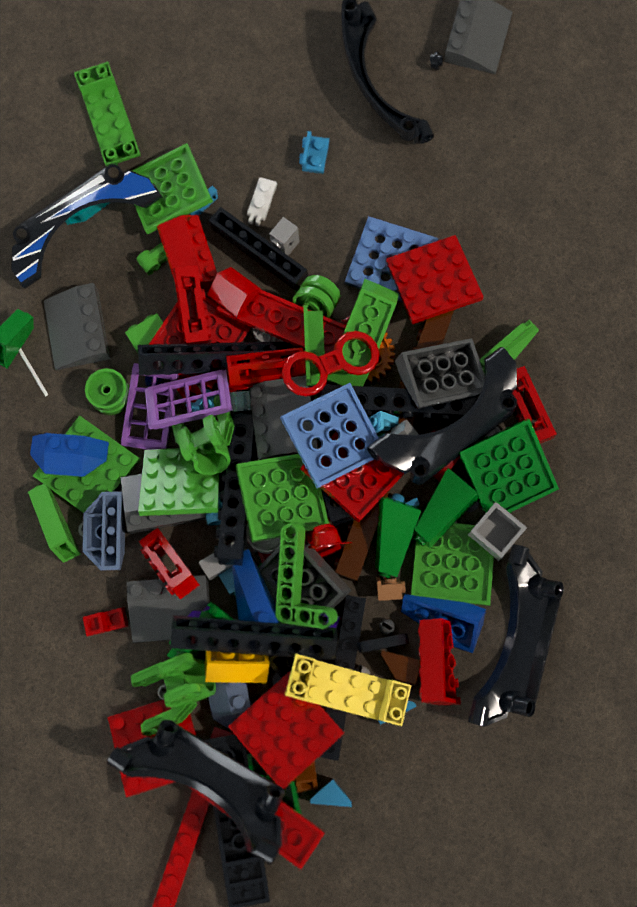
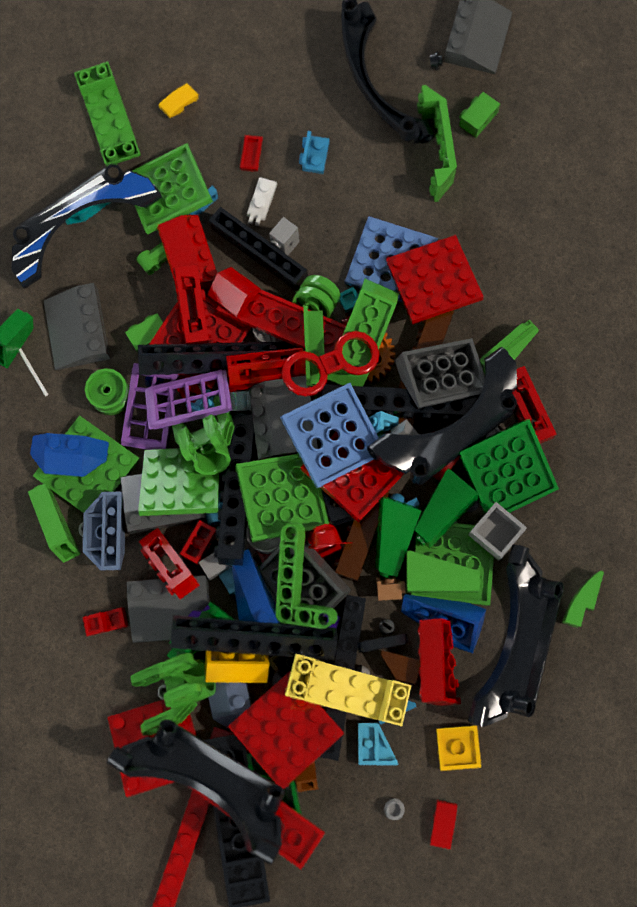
dark azure slope [310,778,352,807] -> none
none -> yellow slope [158,83,199,118]
none -> red brick [180,520,217,566]
none -> red tile [240,135,263,172]
none -> teal plate [339,287,358,313]
none -> medium azure wing [358,723,398,765]
none -> light grey plate [384,799,405,820]
none -> bright green slope [406,551,483,593]
none -> bright green slope [417,85,457,202]
none -> red slope [430,800,458,849]
none -> yellow plate [436,726,481,771]
none -> bright green brick [459,92,500,138]
none -> bright green slope [562,571,604,628]

